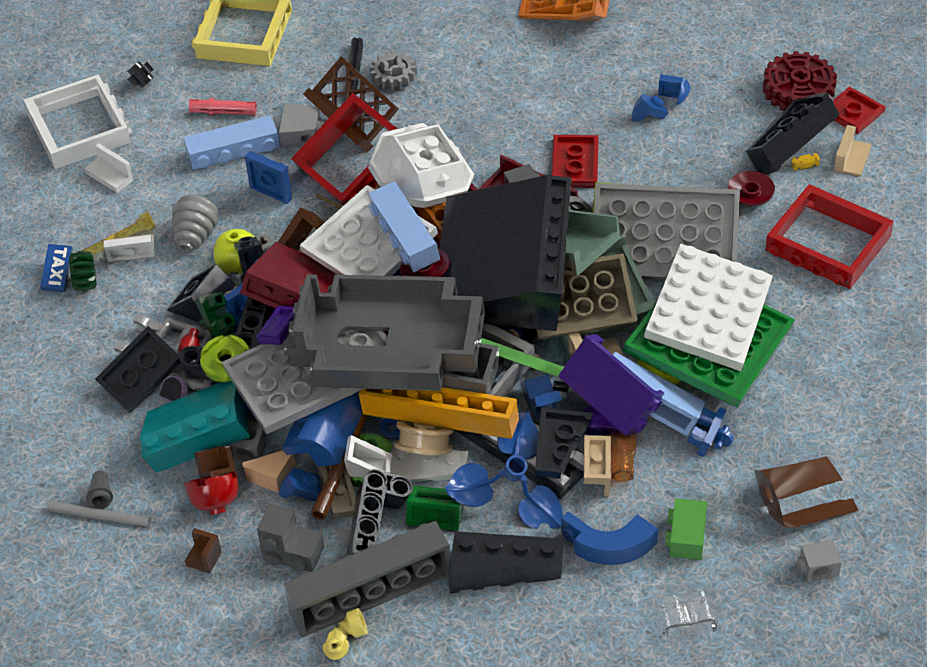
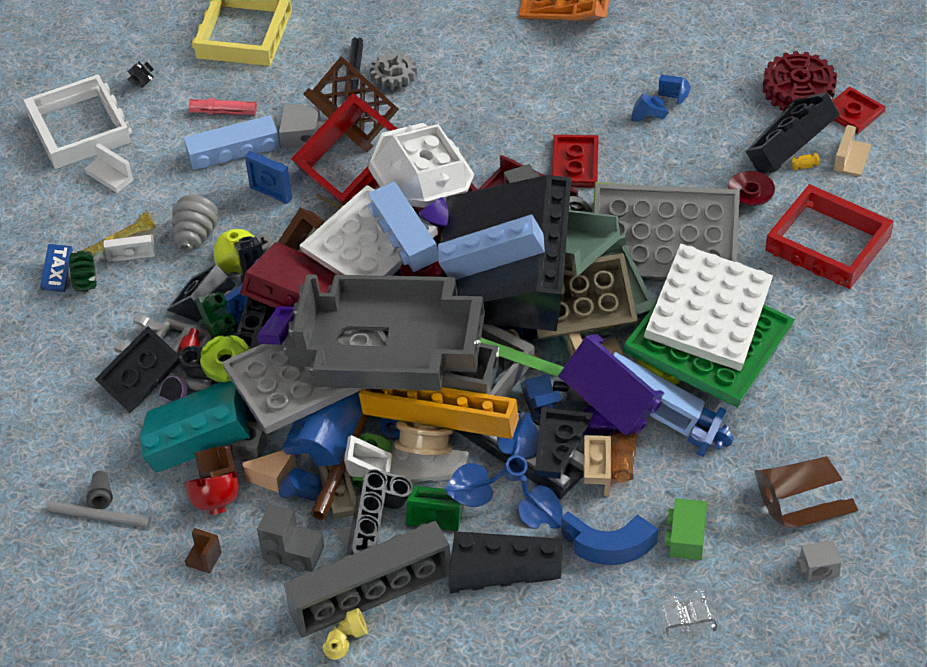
none -> dark purple tile [419,197,448,228]
none -> light blue brick [438,215,545,280]

